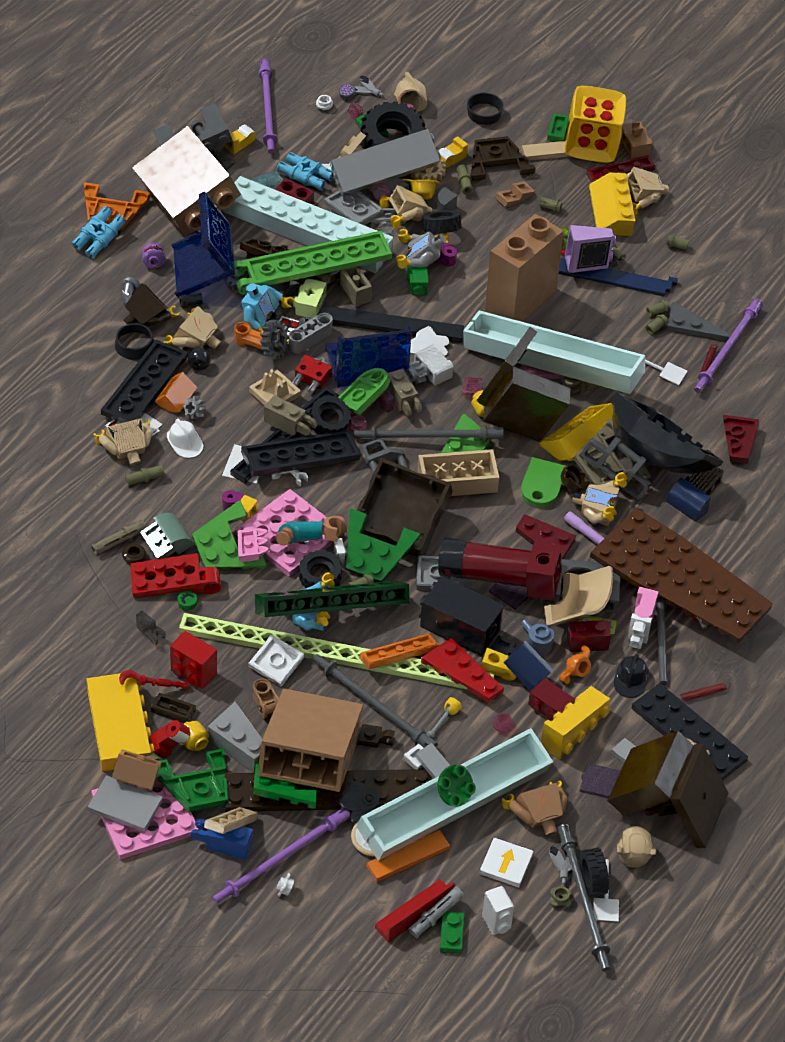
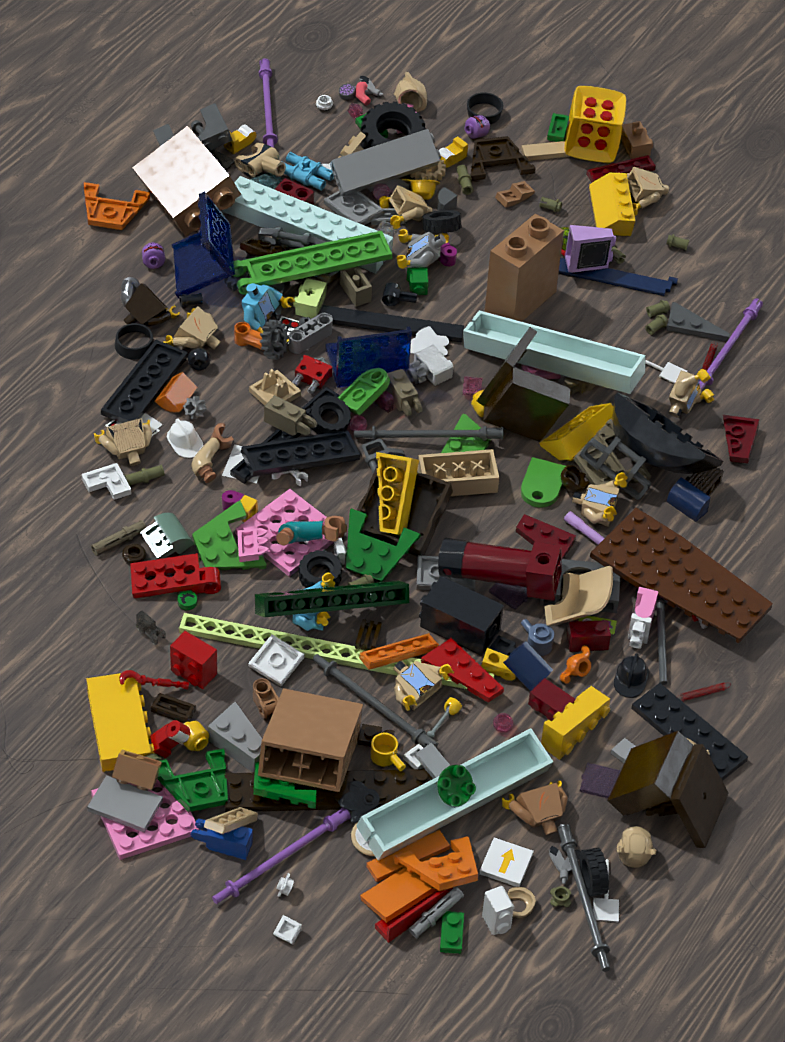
medium azure pin [71,206,127,259] -> none
none -> white plate [81,463,131,500]
none -> piece [191,423,234,483]
none -> tan connector [234,143,286,177]
none -> dark grey bar [258,227,326,249]
none -> white tile [273,915,303,945]
none -> dark brown tile [355,619,382,651]
none -> coral arm [356,82,371,105]
none -> orange tile [360,867,437,923]
none -> yellow piece [371,733,406,771]
none -> yellow wedge [376,452,419,535]
none -> black axle [382,282,418,306]
none -> torso [393,661,454,711]
none -> orange wing [393,836,478,891]
none -> medium lavender head [465,115,490,139]
none -> tan piece [508,887,536,918]
none -> tan torso [669,369,714,418]

